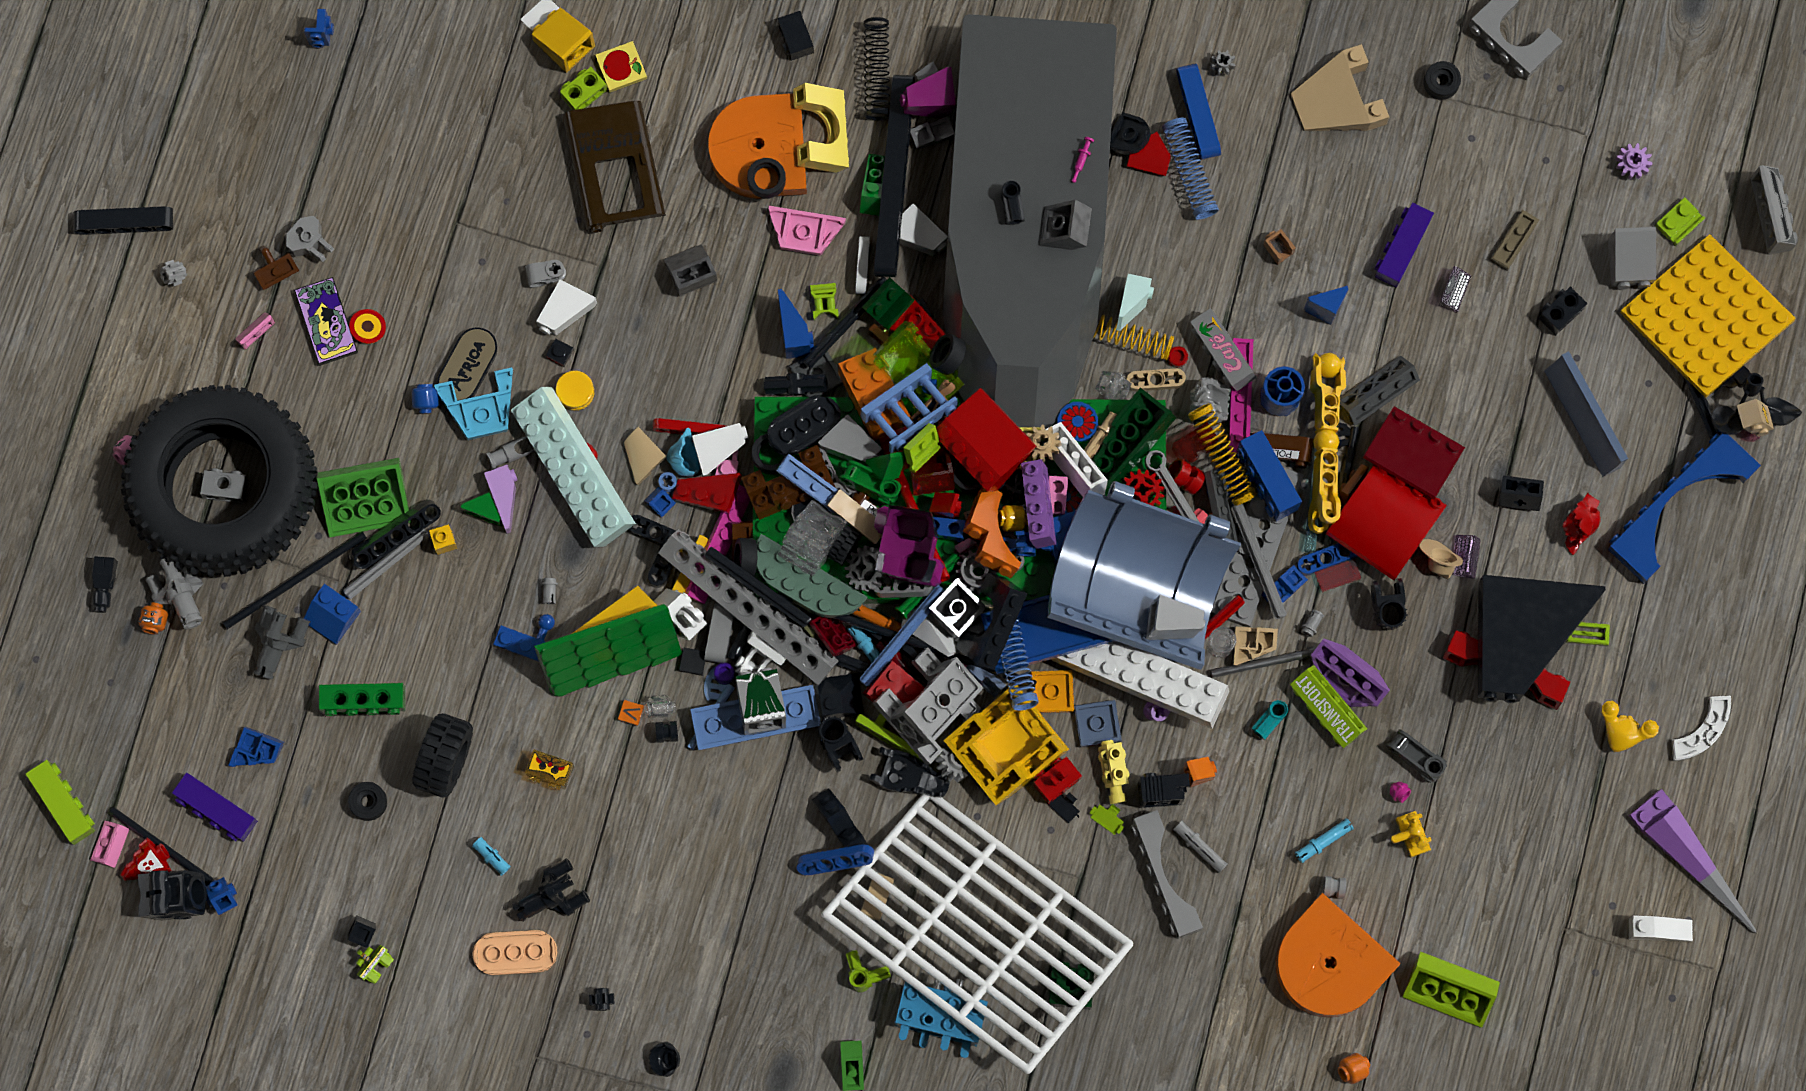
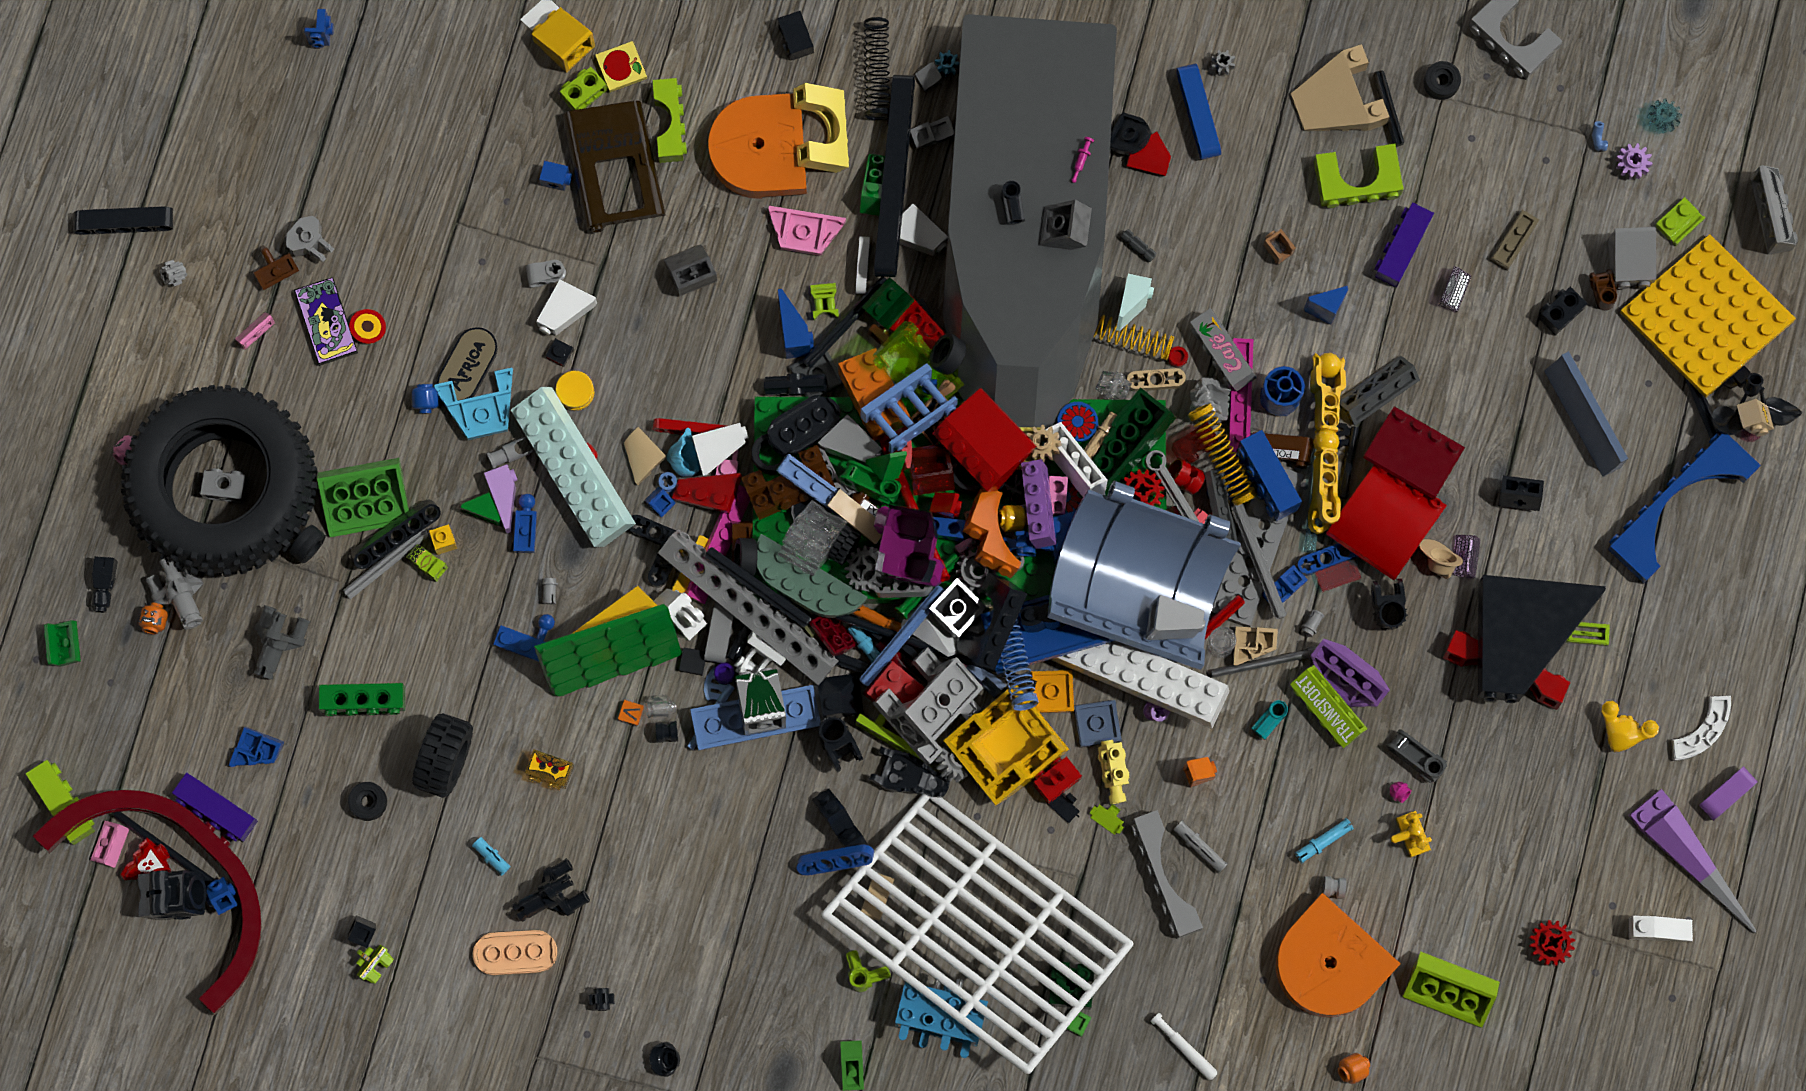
black piece [223,531,367,630] -> none
blue slope [304,583,361,645] -> none
black tyre [747,158,786,199] -> none
magenta slope [900,67,956,119] -> none
lime plate [903,423,941,473] -> none
black piece [1138,773,1190,808] -> none
medium blue piece [1162,118,1219,220] -> none
reddish brown plate [1338,464,1369,506] -> none
red piece [1562,493,1601,555] -> none
none -> dark red arch [33,790,262,1016]
none -> green bracket [44,620,81,667]
none -> black tyre [289,525,326,563]
none -> lime leg [407,544,448,582]
none -> blue plate [513,494,537,553]
none -> blue brick [539,161,572,191]
none -> lime arch [653,78,687,163]
none -> medium azure gear [935,50,960,77]
none -> black brick [1020,603,1066,633]
none -> bright green tile [1067,1012,1091,1037]
none -> dark grey axle [1121,229,1156,262]
none -> white piece [1150,1013,1217,1080]
none -> lime arch [1314,144,1404,208]
none -> black axle [1373,70,1404,147]
none -> red gear [1528,920,1575,966]
none -> reddish brown piece [1589,269,1617,311]
none -> medium blue arm [1592,121,1608,151]
none -> clear light blue gear [1647,98,1682,134]
none -> medium lavender beam [1699,766,1758,821]

